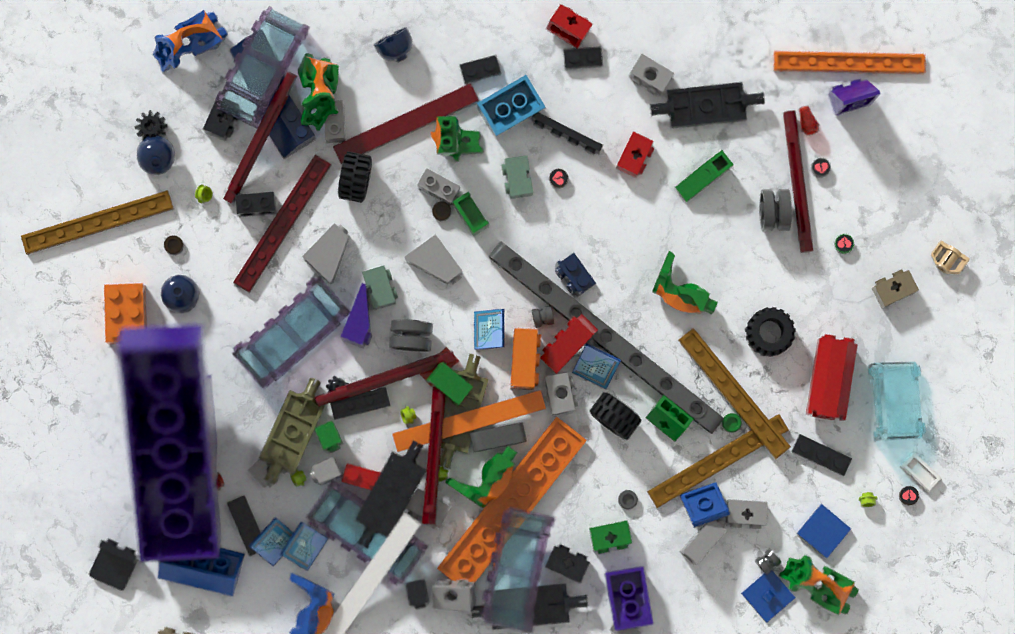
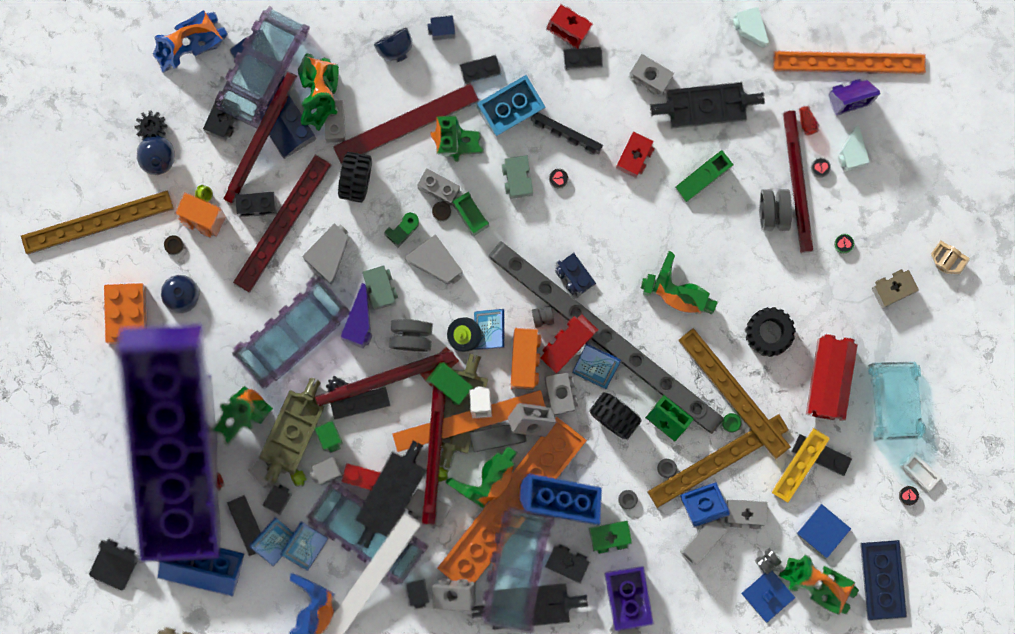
lime plate [400,406,416,424] -> none
lime plate [859,492,878,507] -> none
none -> orange brick [175,192,226,238]
none -> green hips [213,386,273,445]
none -> black brick [263,484,292,515]
none -> leg [384,212,419,248]
none -> dark blue brick [427,15,455,40]
none -> black wheel [447,317,482,352]
none -> white brick [470,387,492,418]
none -> light grey brick [508,403,556,437]
none -> blue slope [520,474,602,525]
none -> green plate [640,274,656,296]
none -> dark grey tile [657,458,677,478]
none -> light aqua slope [733,7,769,48]
none -> yellow plate [772,428,830,503]
none -> light aqua slope [838,126,869,171]
none -> dark blue tile [860,540,907,621]

